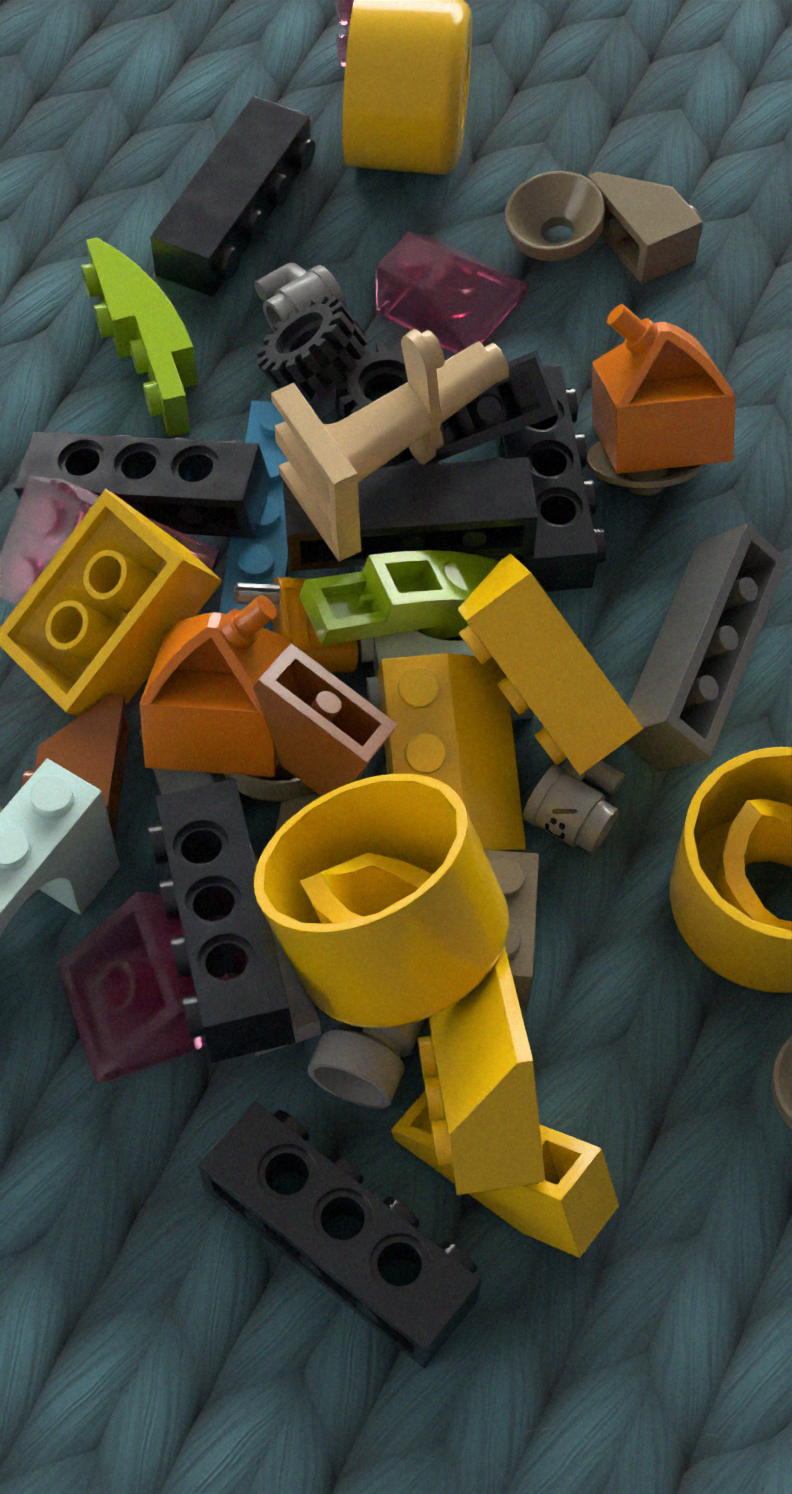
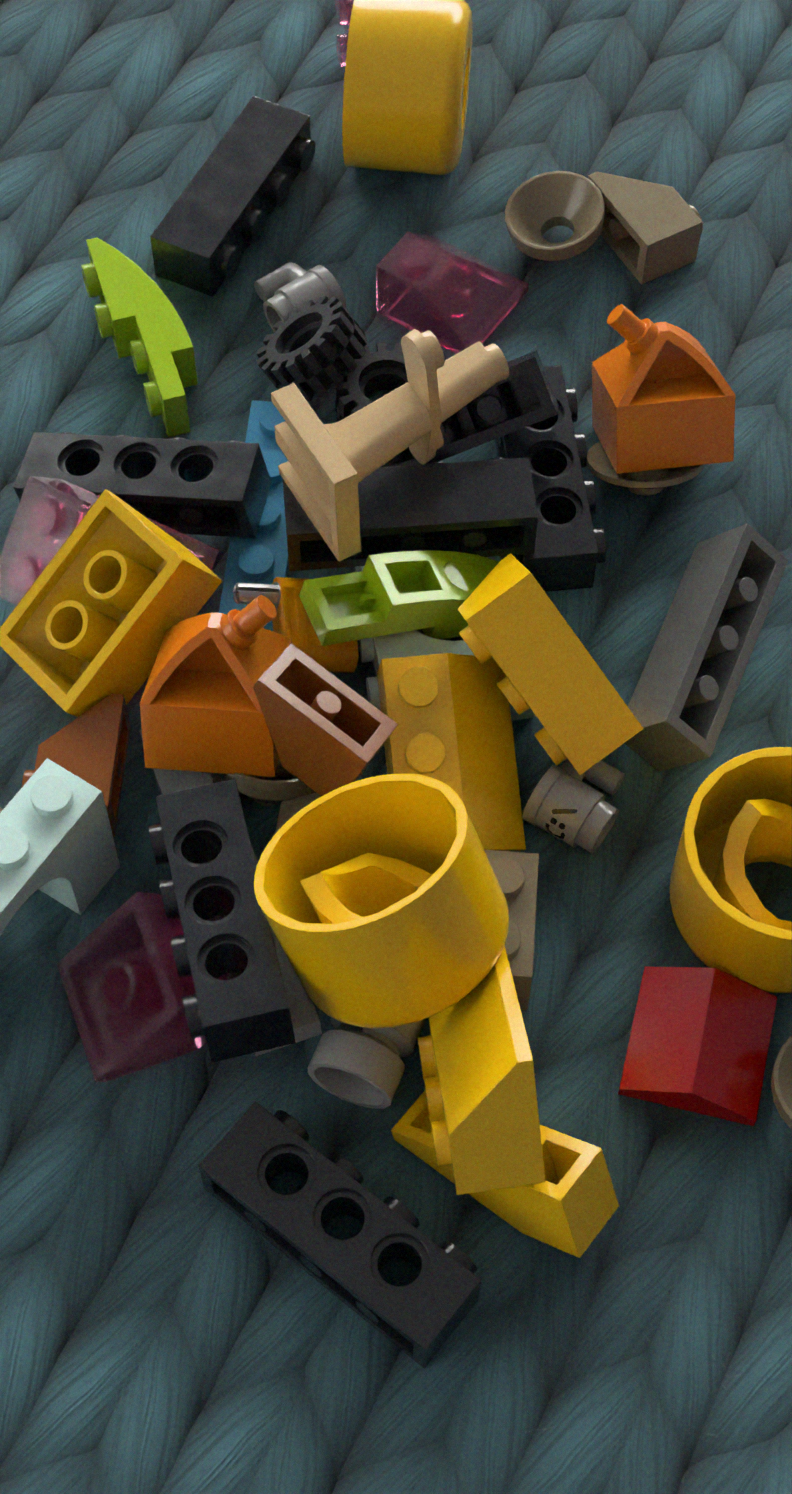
none -> red slope [618,966,777,1126]

